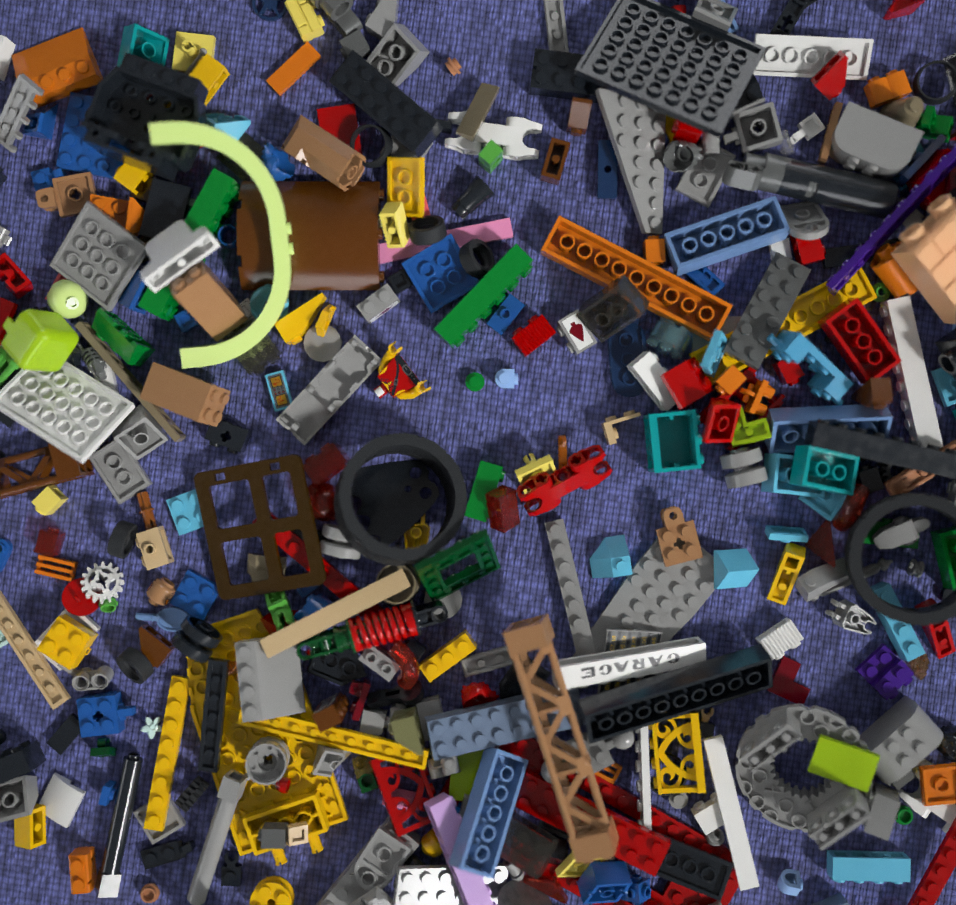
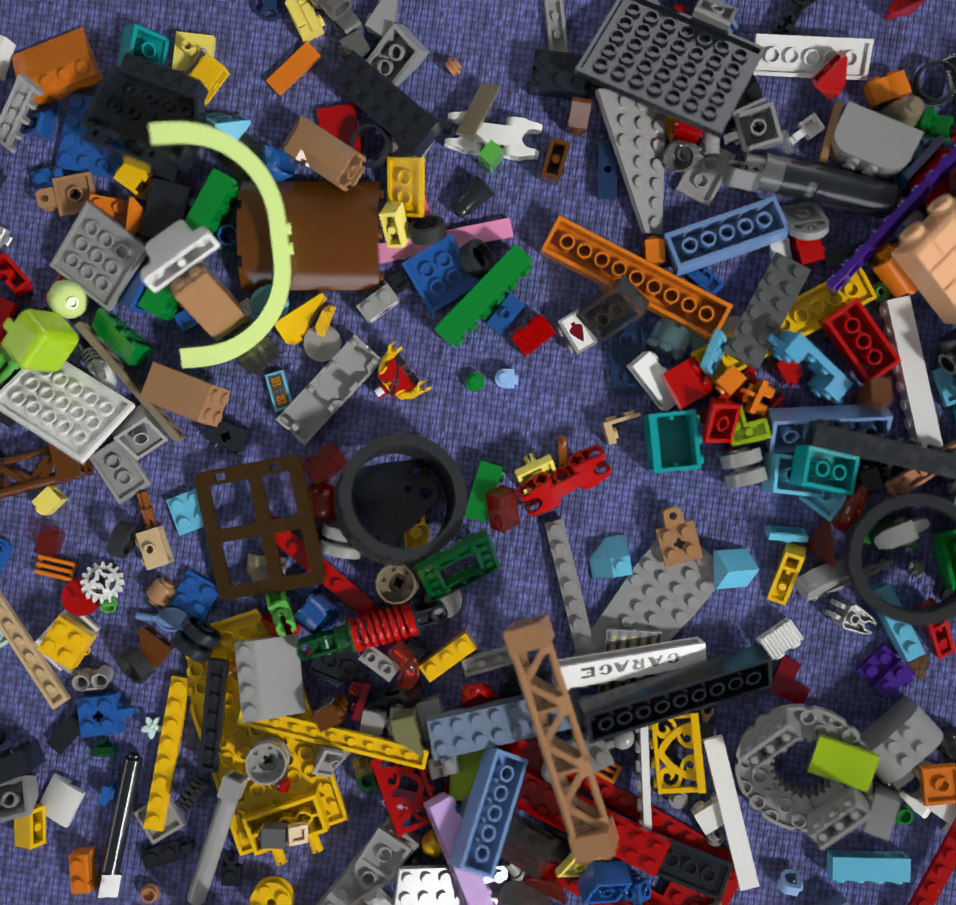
tan tile [259,569,411,658] -> none

